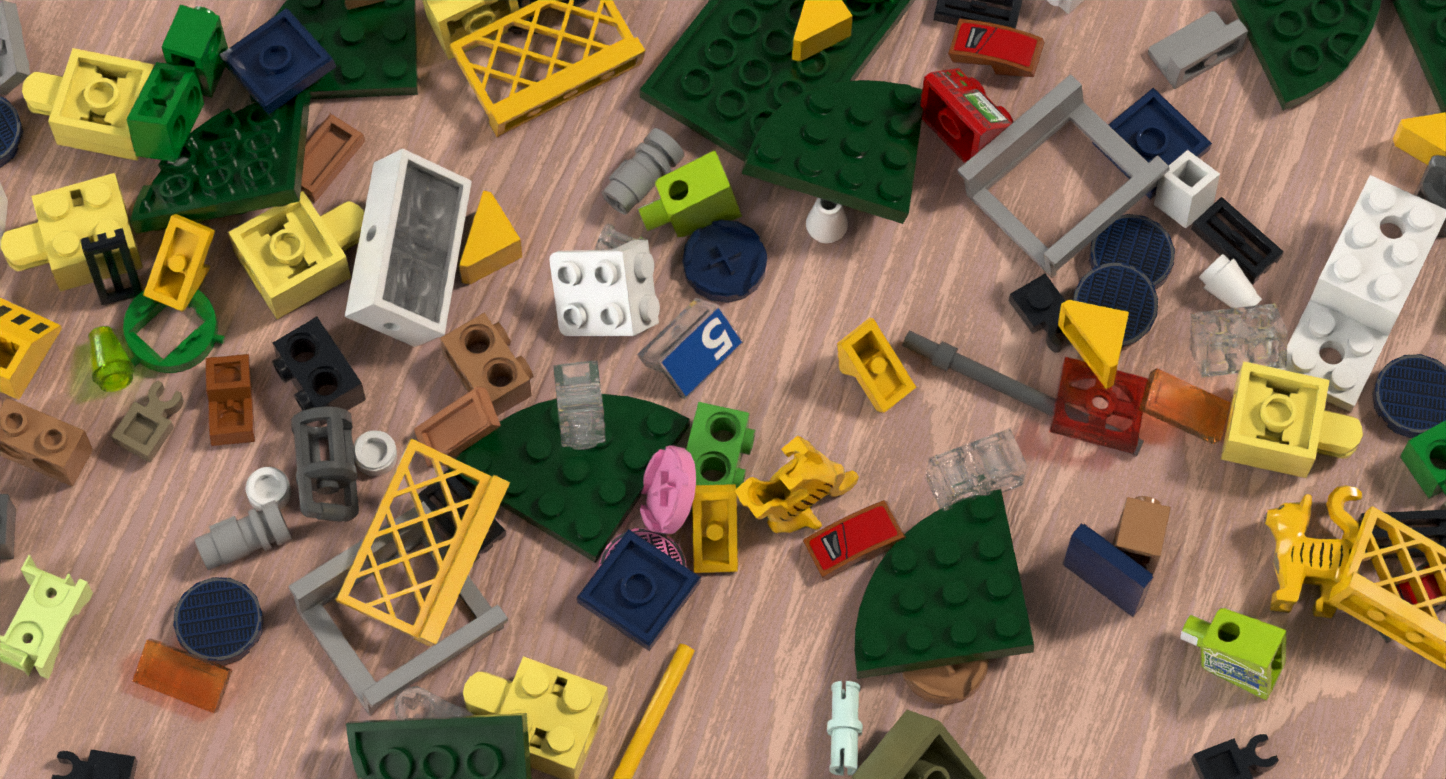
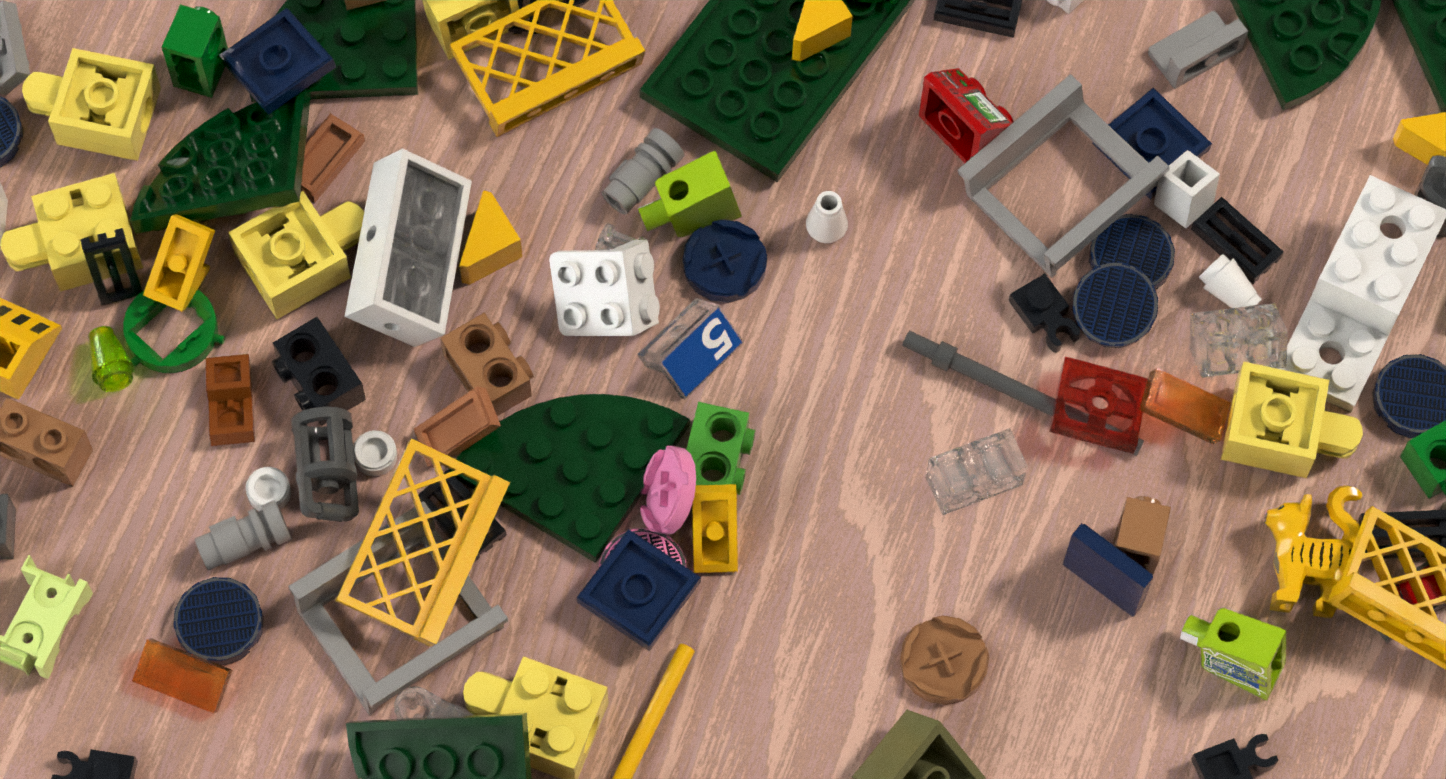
dark tan plate [111,380,184,463] -> none
green brick [126,62,204,162] -> none
clear brick [553,360,605,450] -> none
yellow animal [734,435,859,533] -> none
dark green plate [741,80,923,224] -> none
slope [803,500,906,580] -> none
light aqua pin [827,681,863,776] -> none
yellow slope [837,317,916,413] -> none
dark green plate [854,489,1034,679] -> none
slope [948,19,1045,77] -> none
yellow slope [1058,300,1129,389] -> none

